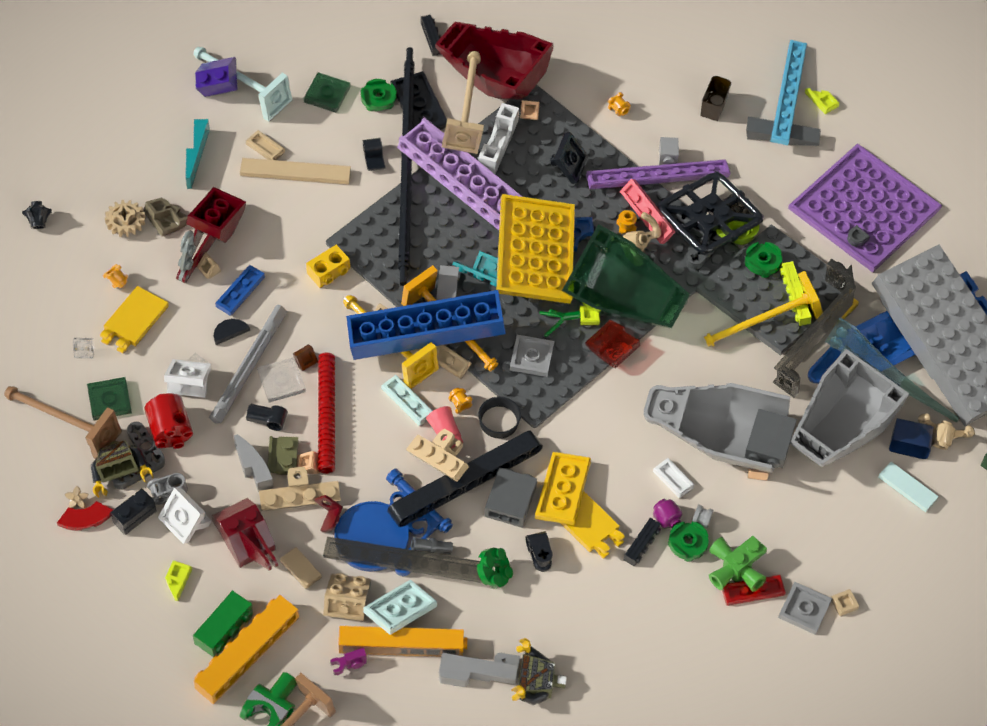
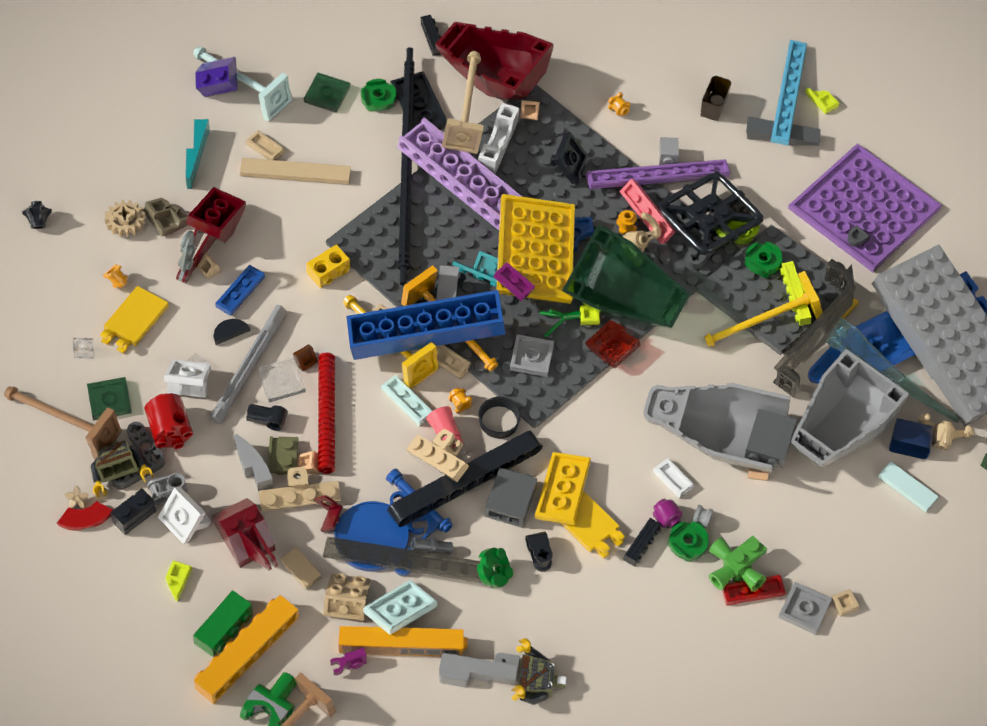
black panel [362,138,386,171] -> none
none -> magenta plate [493,262,535,301]

